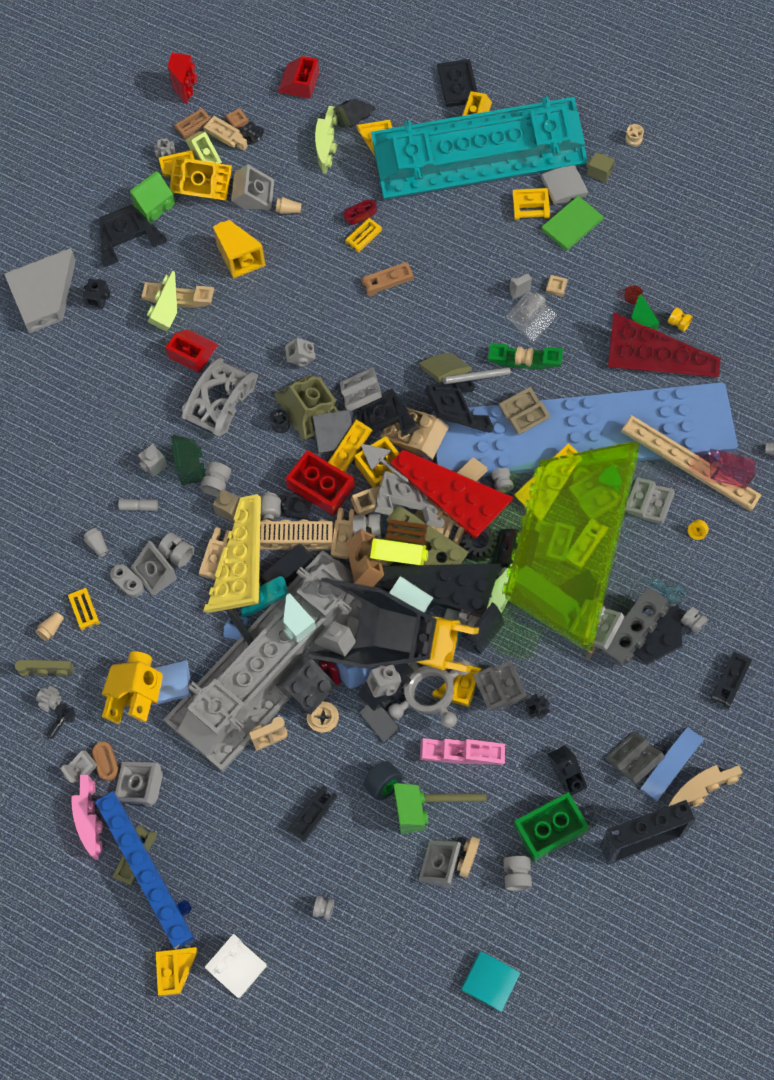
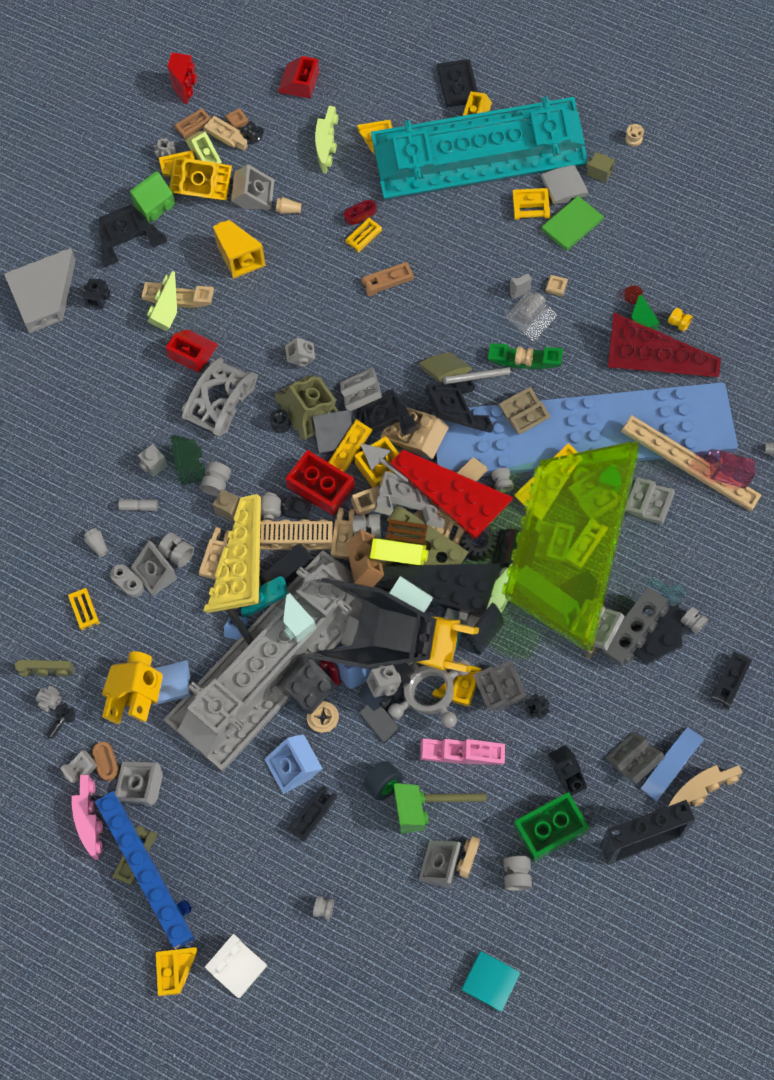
tan cone [36,612,64,641] -> none
tan plate [249,717,288,751] -> none
light grey slope [313,621,356,656] -> none
black slope [333,99,376,128] -> none
yellow tile [688,519,709,540] -> none
none -> light blue slope [265,734,323,793]

